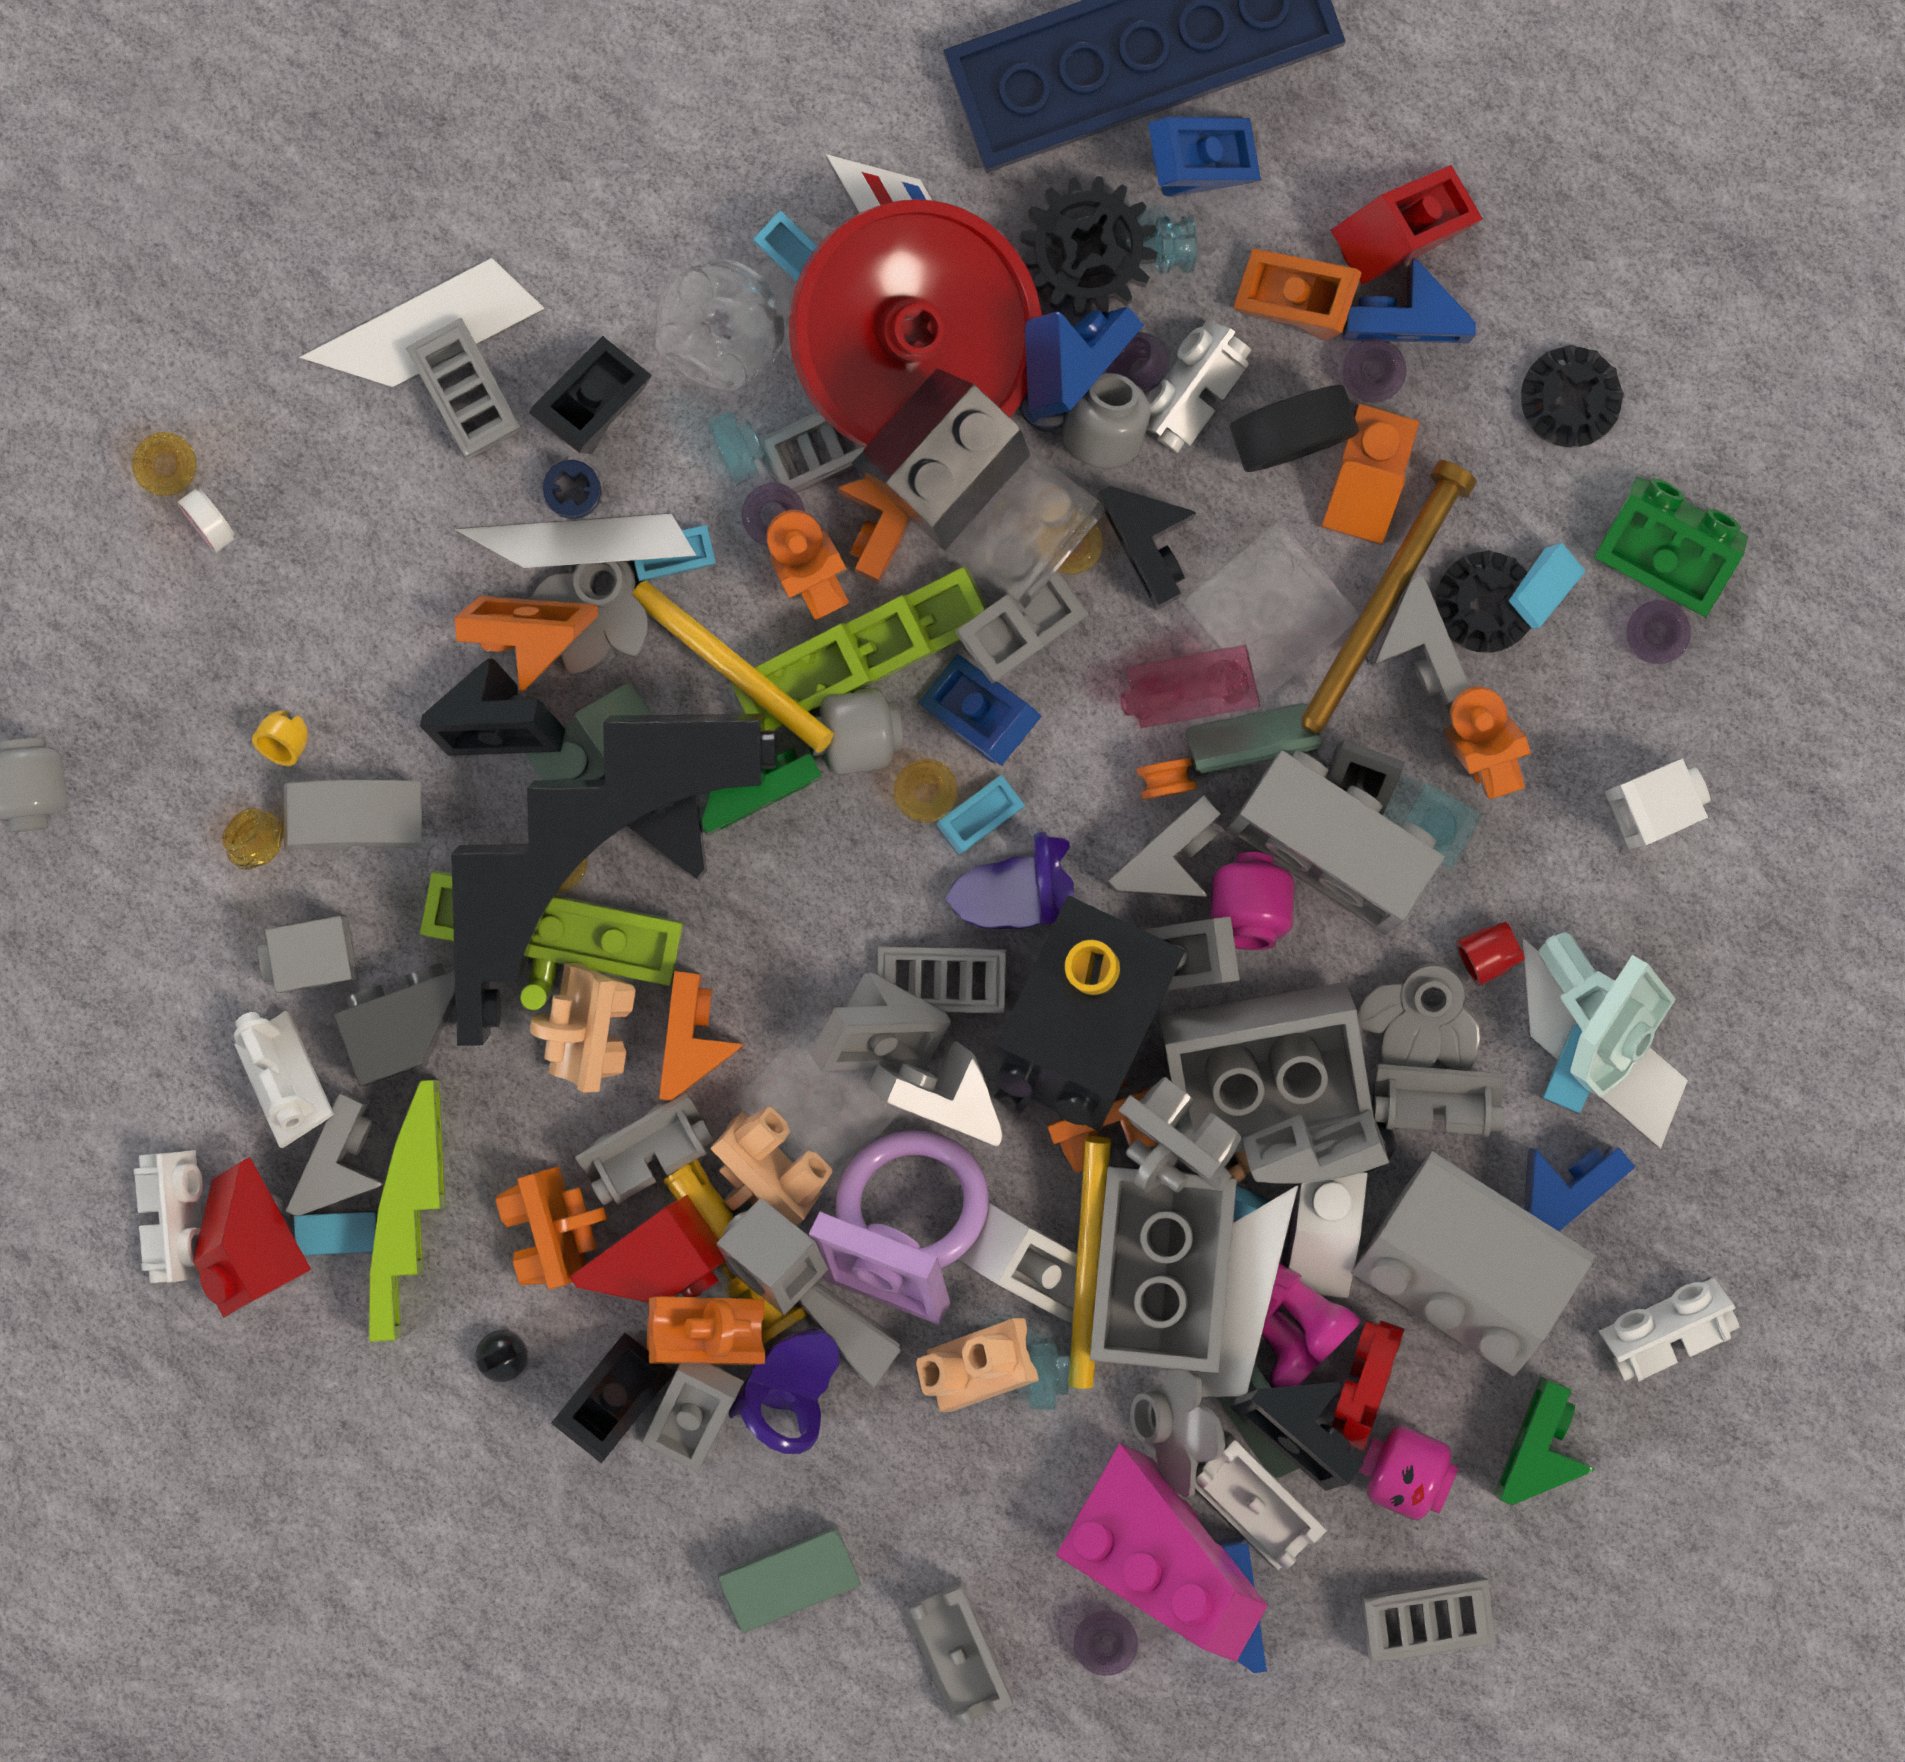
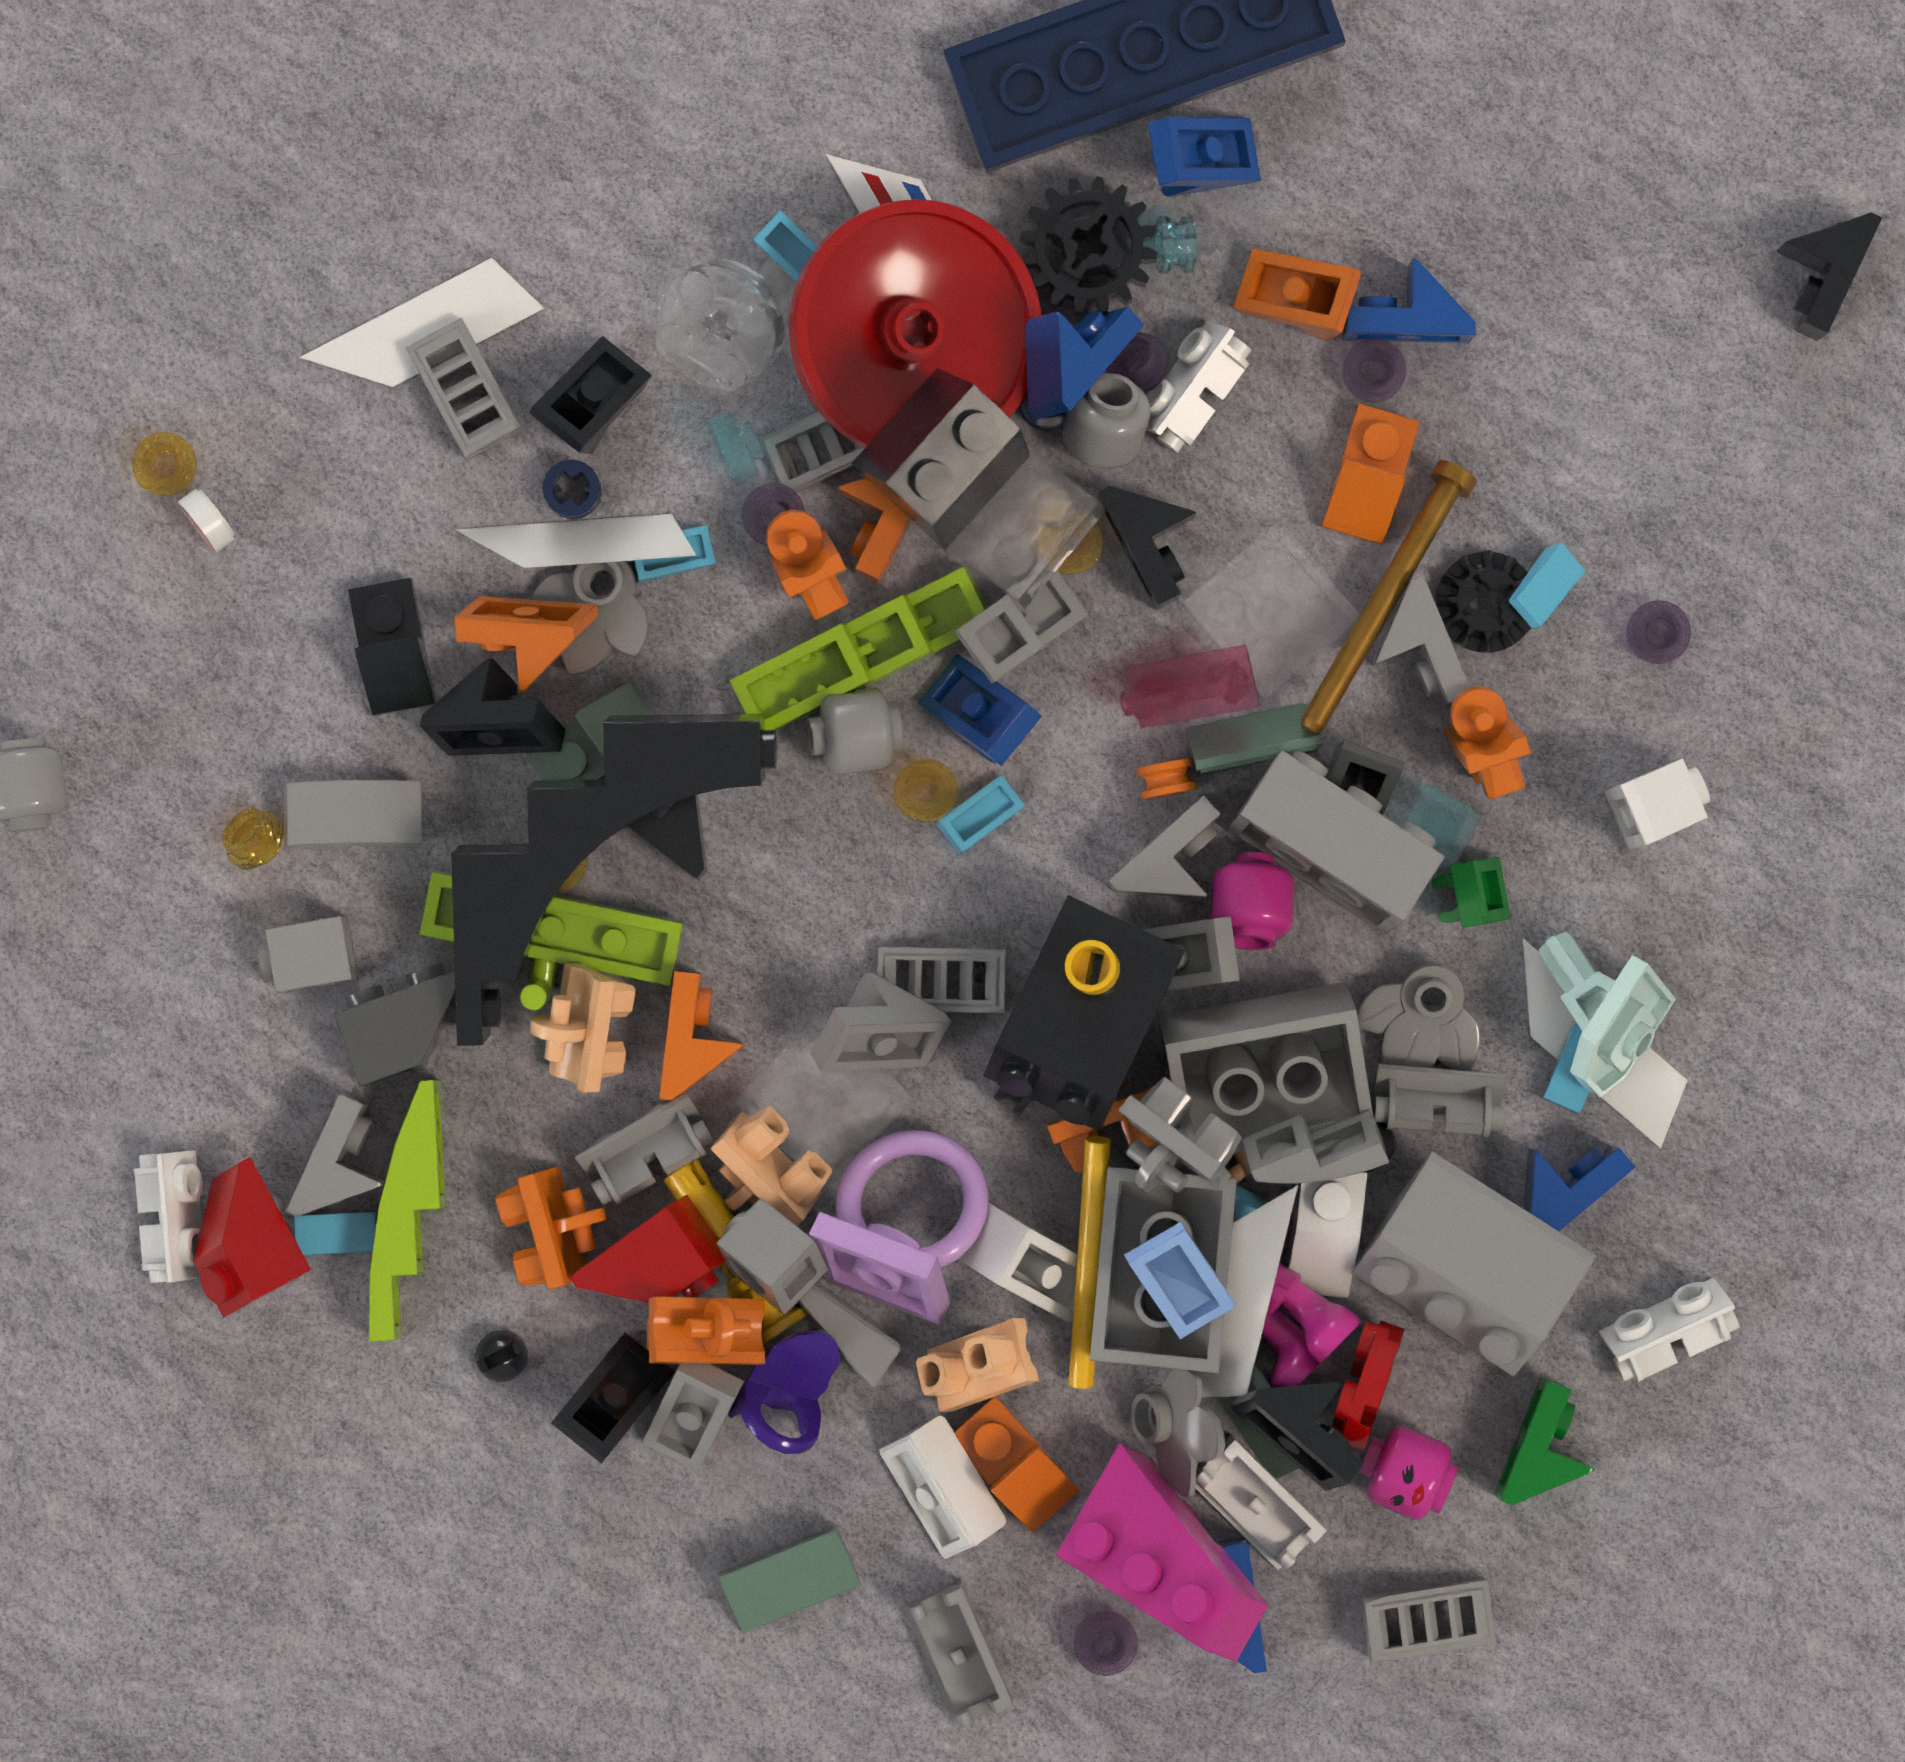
white hinge [234,1011,334,1148] -> none
yellow hinge [252,710,309,766] -> none
yellow bar [633,580,834,753] -> none
green slope [701,749,823,835] -> none
slope [868,1041,1003,1147] -> none
piece [945,832,1075,929] -> none
clear light blue plate [1029,1340,1069,1410] -> none
black tyre [1230,385,1359,472] -> none
red slope [1330,165,1483,285] -> none
red hose [1456,921,1525,986] -> none
black gear [1521,345,1624,448] -> none
green bracket [1594,476,1748,618] -> none
none -> black slope [348,578,436,716]
none -> white slope [879,1416,1006,1559]
none -> orange slope [953,1396,1080,1533]
none -> light blue slope [1124,1222,1236,1339]
none -> green tile [1432,857,1511,928]
none -> black slope [1777,212,1882,341]

